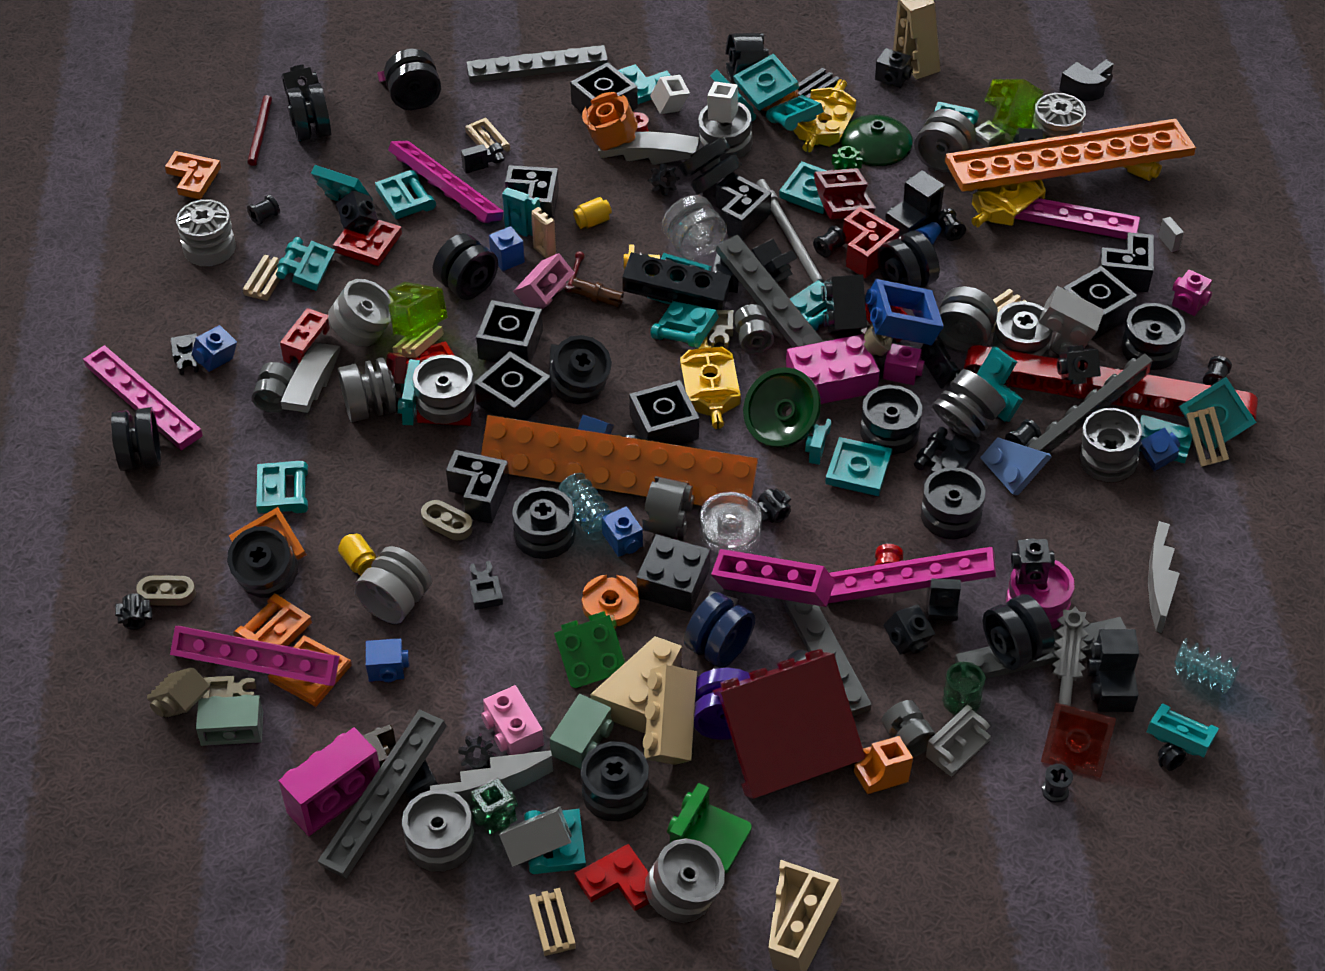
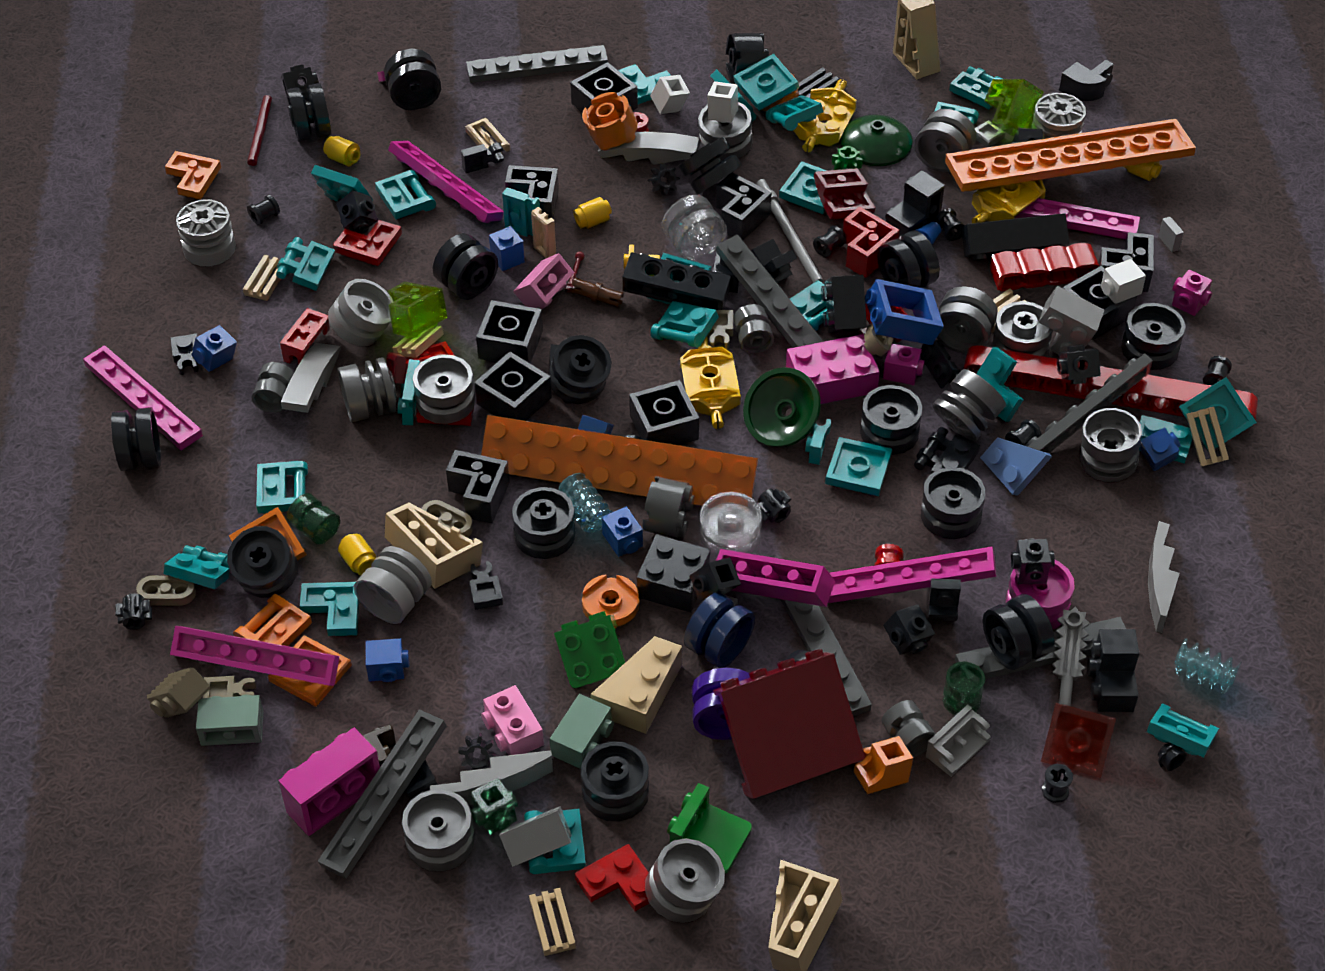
tan brick [643,664,697,765] -> none
black brick [875,48,913,88] -> none
none -> teal plate [163,545,230,589]
none -> clear green wheel [287,493,341,544]
none -> teal plate [300,582,360,636]
none -> yellow brick [323,136,360,166]
none -> tan wedge [385,503,483,589]
none -> black brick [689,557,741,602]
none -> teal plate [949,66,1011,109]
none -> black brick [961,213,1069,261]
none -> red brick [990,243,1099,291]
none -> white brick [1101,259,1146,304]

